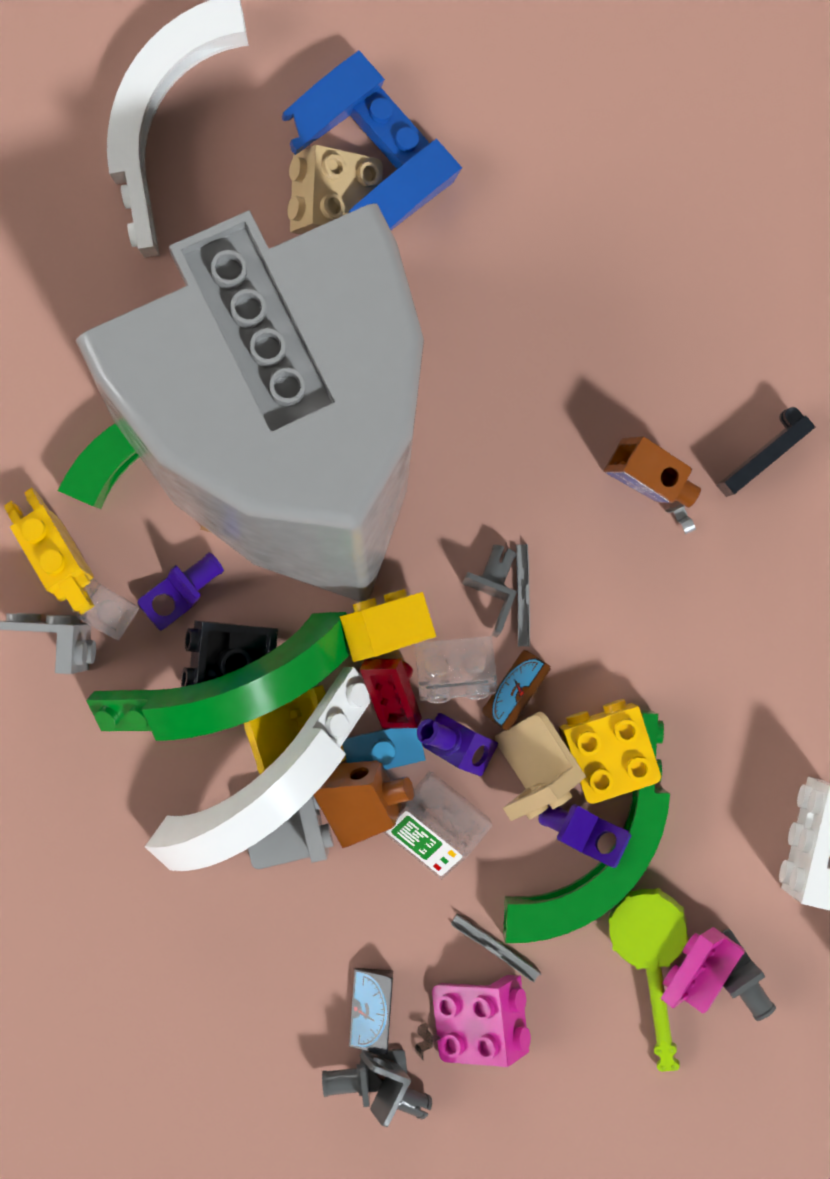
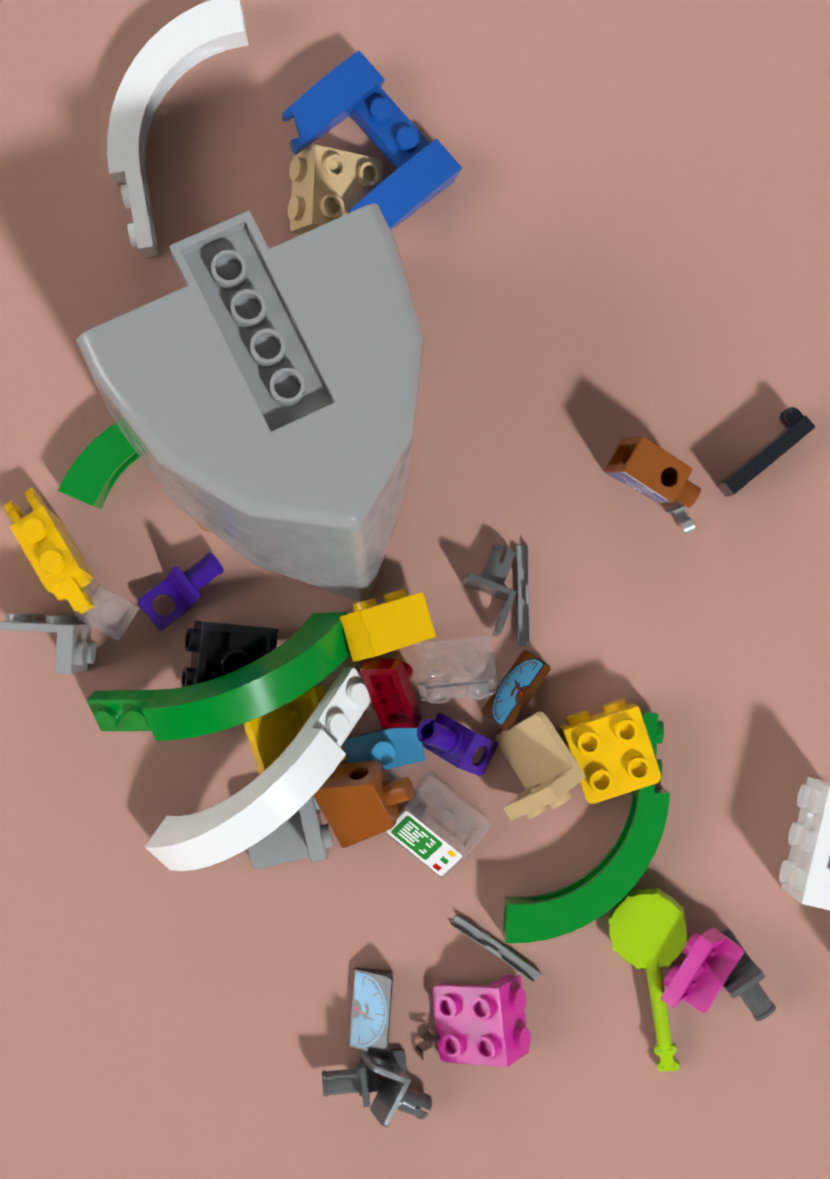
dark purple bracket [538,804,631,868] -> none

